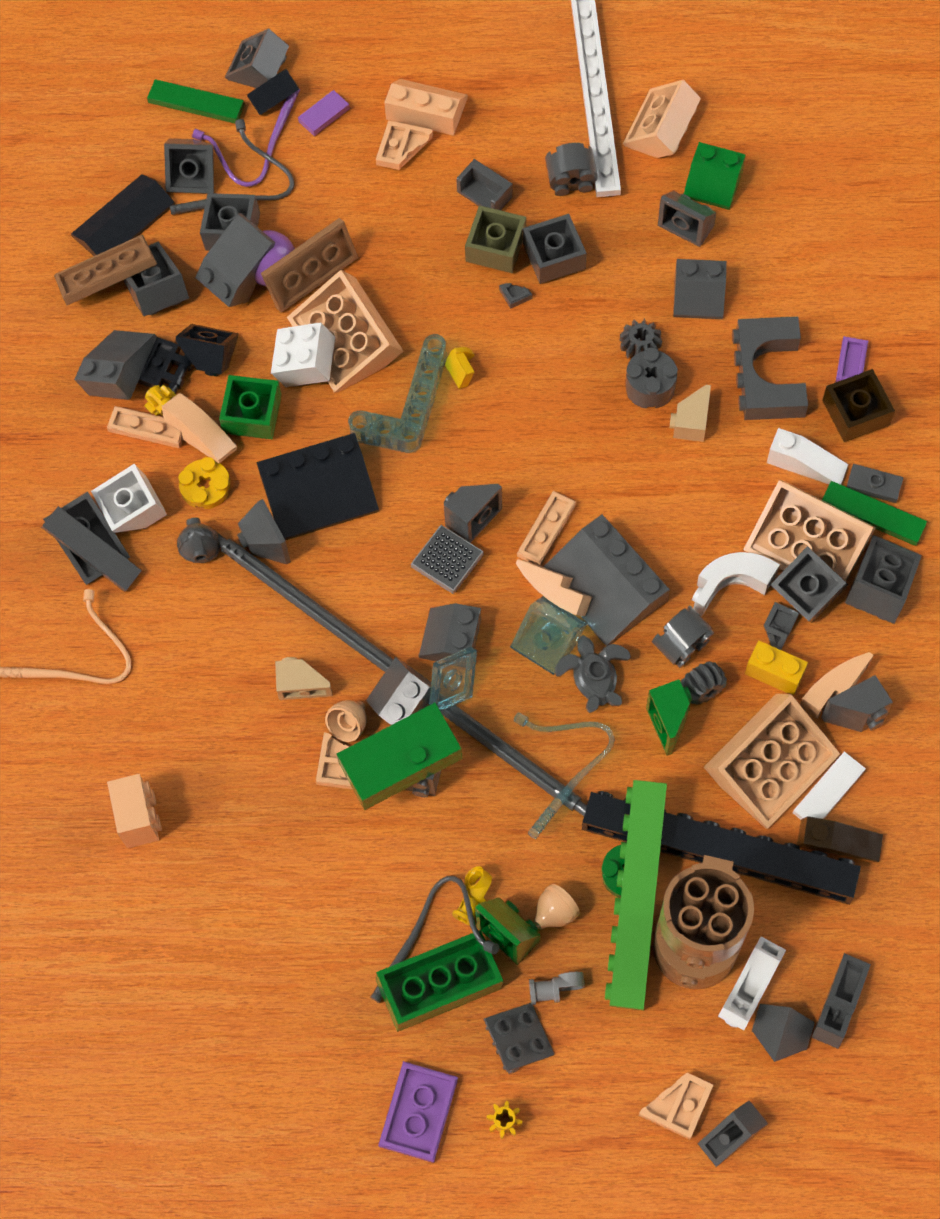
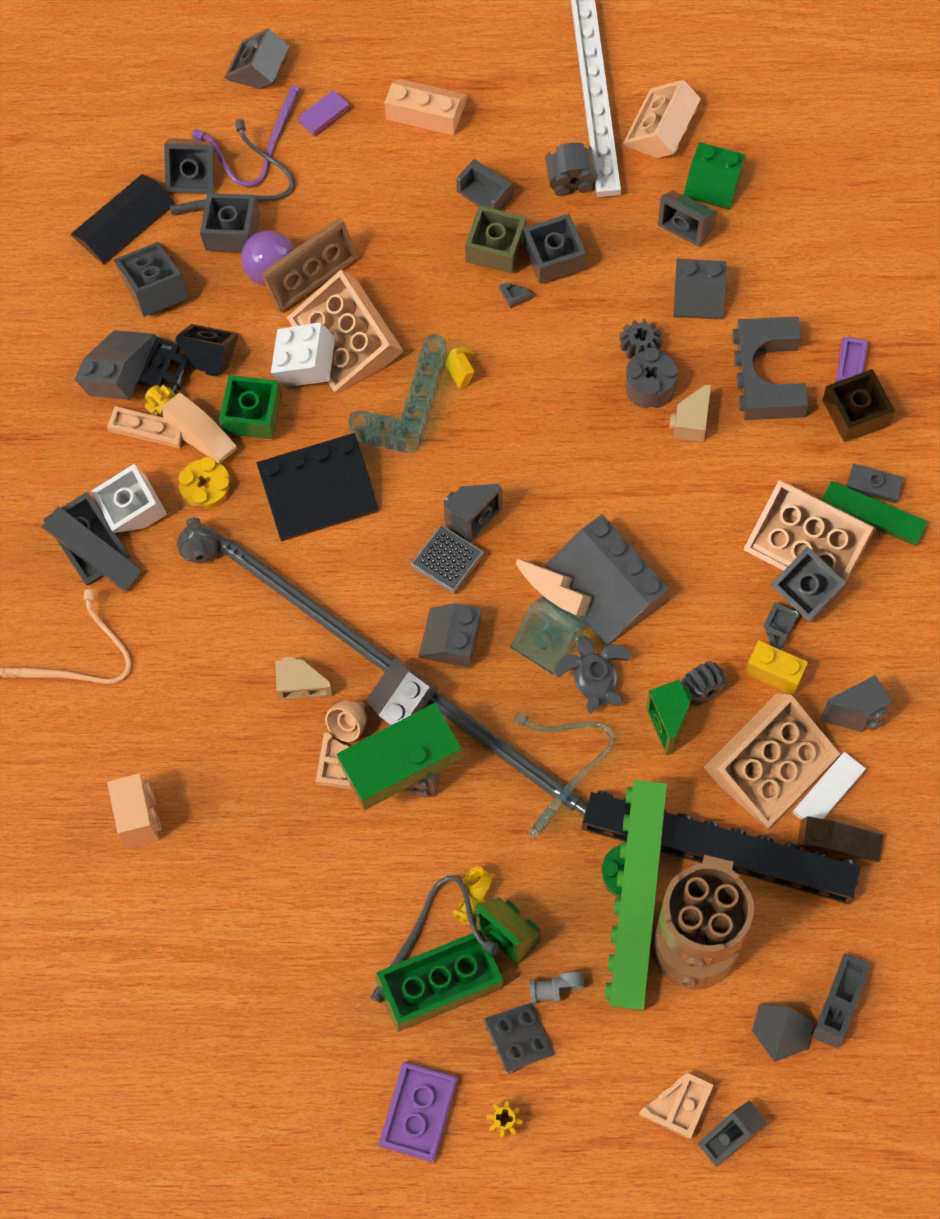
medium nougat tile [54,235,157,305] -> none
green tile [147,79,245,124] -> none
dark grey slope [195,213,275,307] -> none
dark grey slope [237,499,291,564] -> none
black tile [247,68,299,115] -> none
light nougat wing [376,121,433,170] -> none
clear light blue tile [429,647,477,712] -> none
light nougat tile [517,491,576,566] -> none
light nougat helmet [533,884,580,930] -> none
dark grey brick [652,605,714,668] -> none
white arch [692,552,780,616] -> none
white arch [718,937,786,1030] -> none
white slope [767,428,848,484] -> none
light nougat slope [800,652,874,719] -> none
dark grey slope [845,535,922,624] -> none

